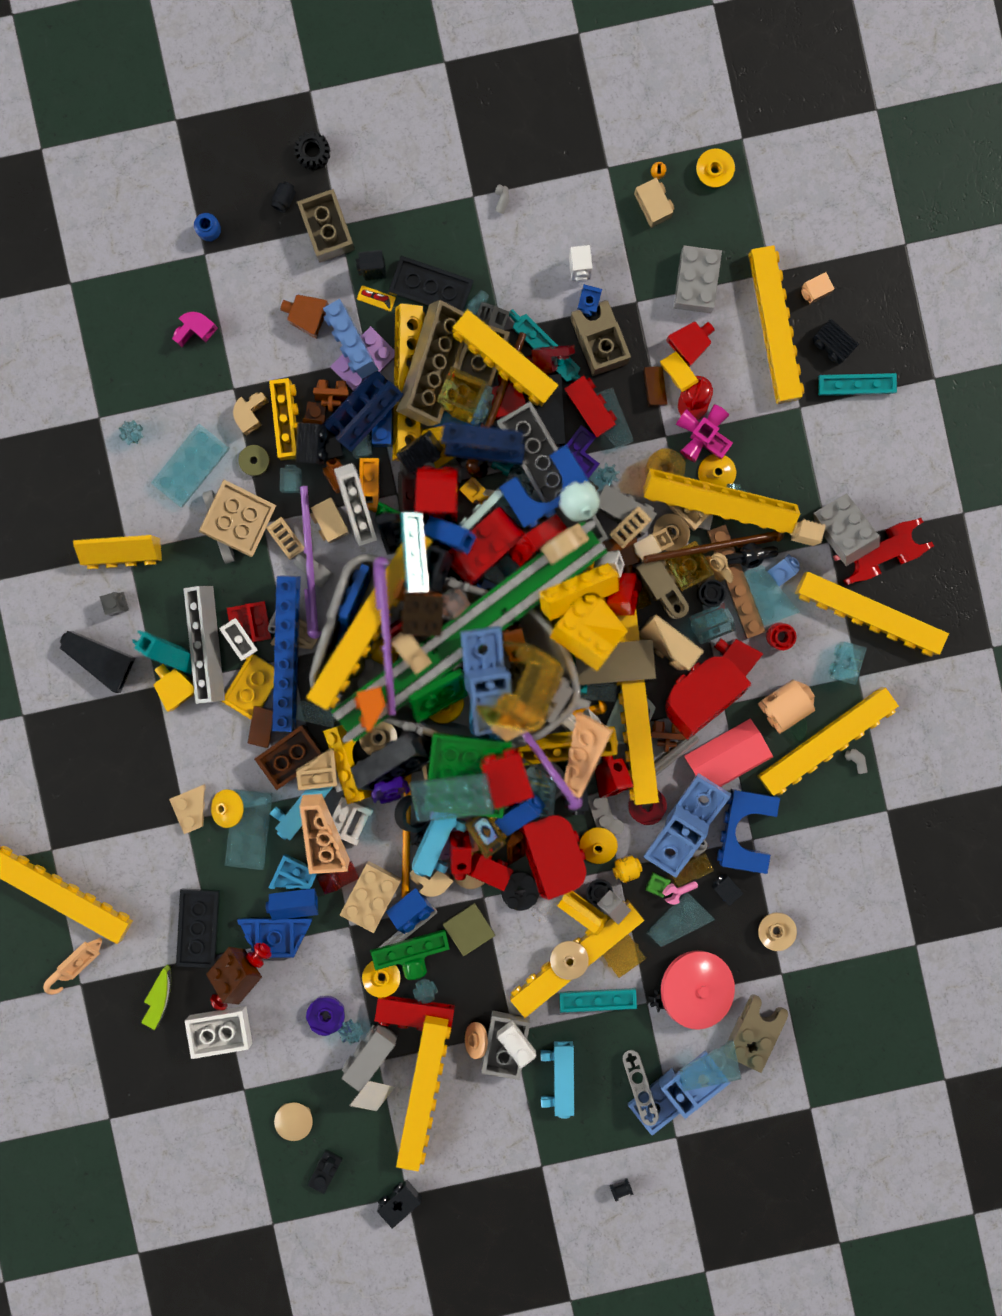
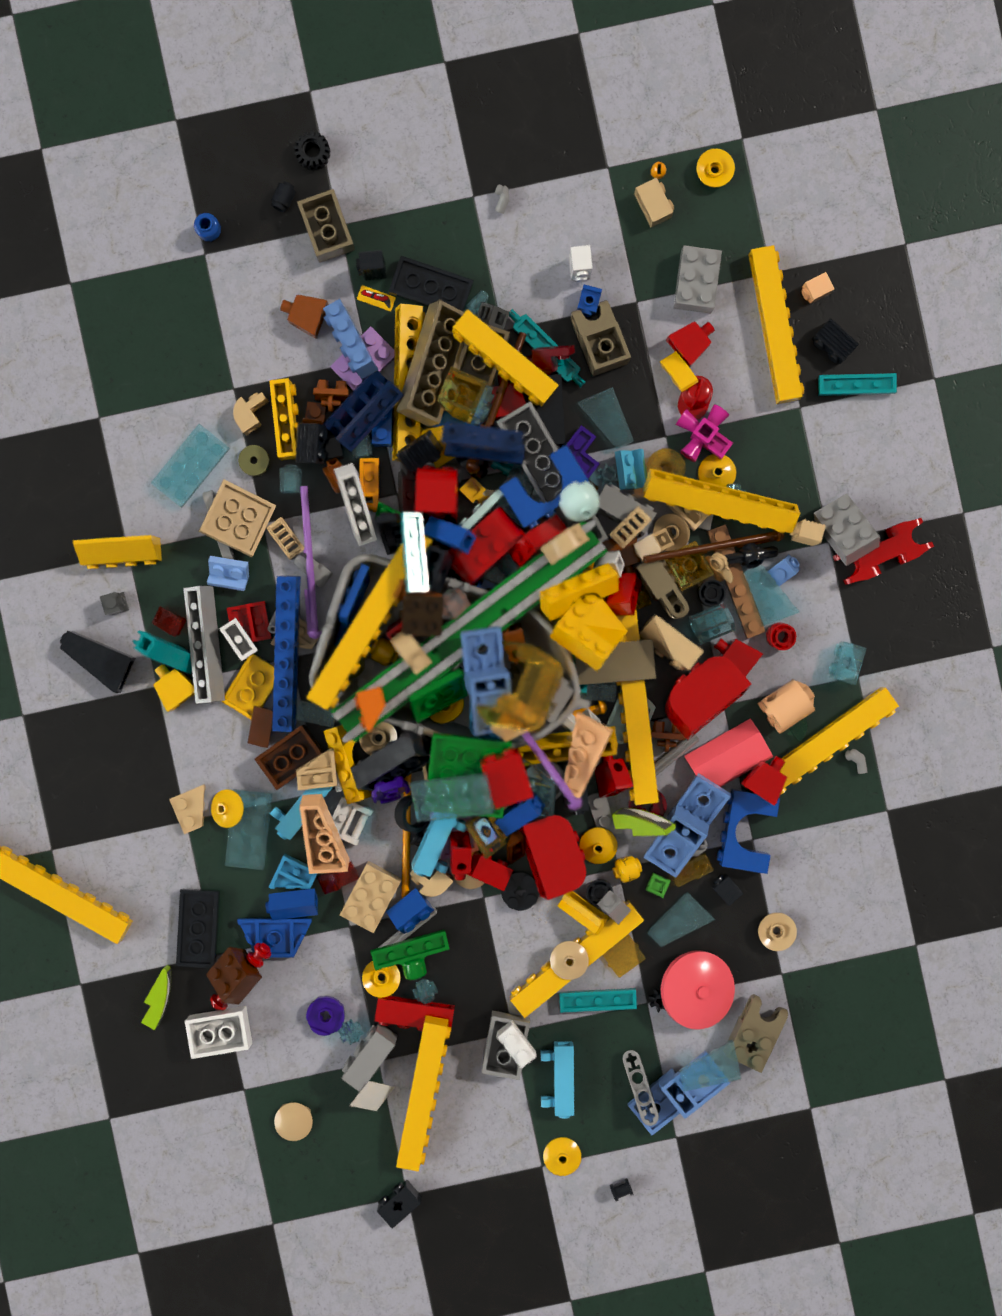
light nougat plate [43,938,102,995] -> none
clear light blue gear [118,420,144,445] -> none
dark pink brick [172,312,218,347] -> none
black hinge [307,1149,343,1194] -> none
tan brick [310,498,350,543] -> none
medium lavender bar [373,557,396,715] -> none
olive tile [443,903,496,956] -> none
light nougat wheel [465,1022,488,1059] -> none
red brick [565,376,617,438] -> none
reddish brown slope [643,367,668,407] -> none
bright pink bar [662,881,698,905] -> none
yellow brick [795,572,949,657] -> none
none -> clear red slope [152,606,186,637]
none -> light blue bracket [207,556,249,591]
none -> yellow dish [543,1137,581,1176]
none -> lime slope [612,808,676,836]
none -> medium azure bracket [615,449,647,490]
none -> red torso [741,756,787,806]

